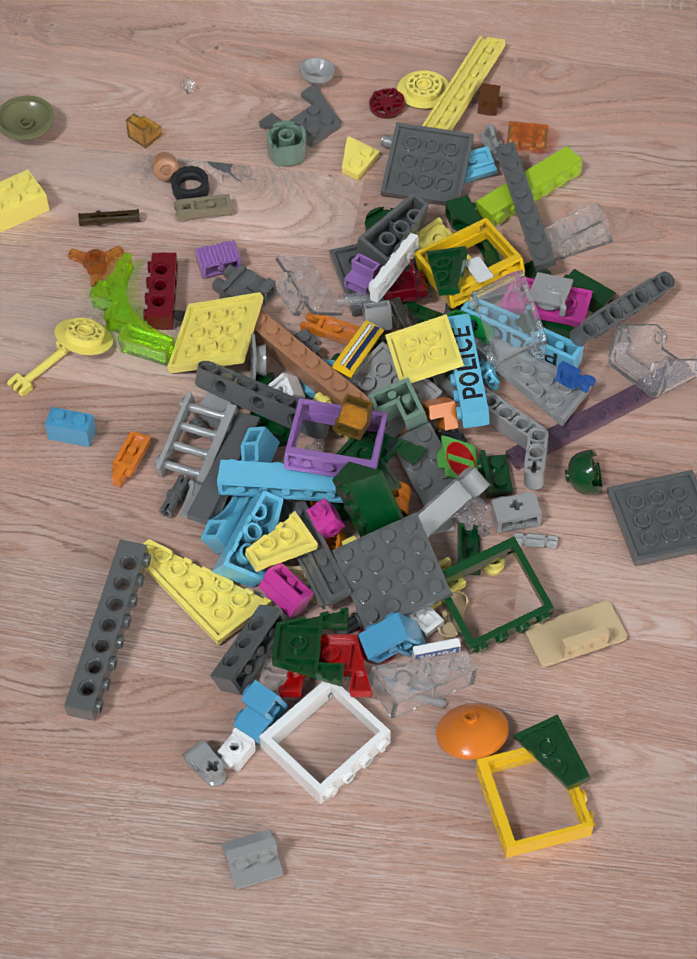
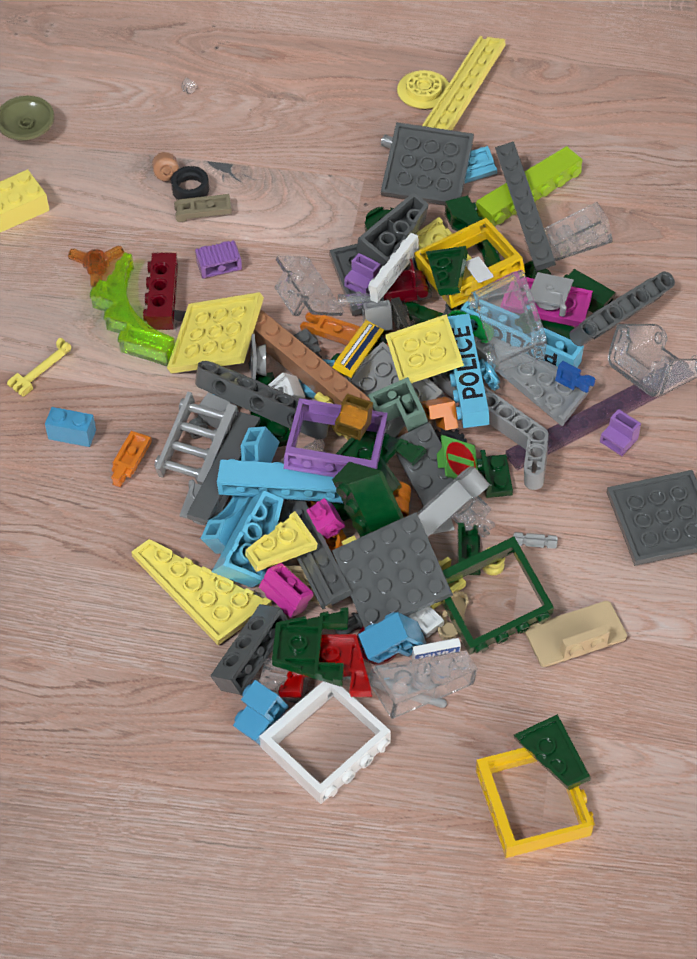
light yellow wheel [54,318,113,355] -> none
dark grey brick [64,540,151,721] -> none
dark brown pin [78,209,140,226] -> none
clear yellow piece [126,114,162,148] -> none
dark grey pin [159,475,190,518] -> none
light grey piece [182,739,226,787] -> none
dark grey hips [212,264,276,310] -> none
white brick [218,728,256,772] -> none
light grey bracket [222,830,283,890] -> none
dark grey wing [259,84,341,147] -> none
sand green brick [267,120,307,167] -> none
light grey piece [300,58,335,86] -> none
light yellow wing [342,136,380,181] -> none
dark red wheel [369,88,405,119] -> none
orange dish [436,703,509,760] -> none
reddish brown brick [477,83,503,116] -> none
light grey hinge [480,124,503,162] -> none
light grey brick [490,492,542,534] -> none
clear orange slope [507,121,549,152] -> none
dark green cylinder [565,449,602,494] -> none
none -> medium lavender piece [600,409,641,456]

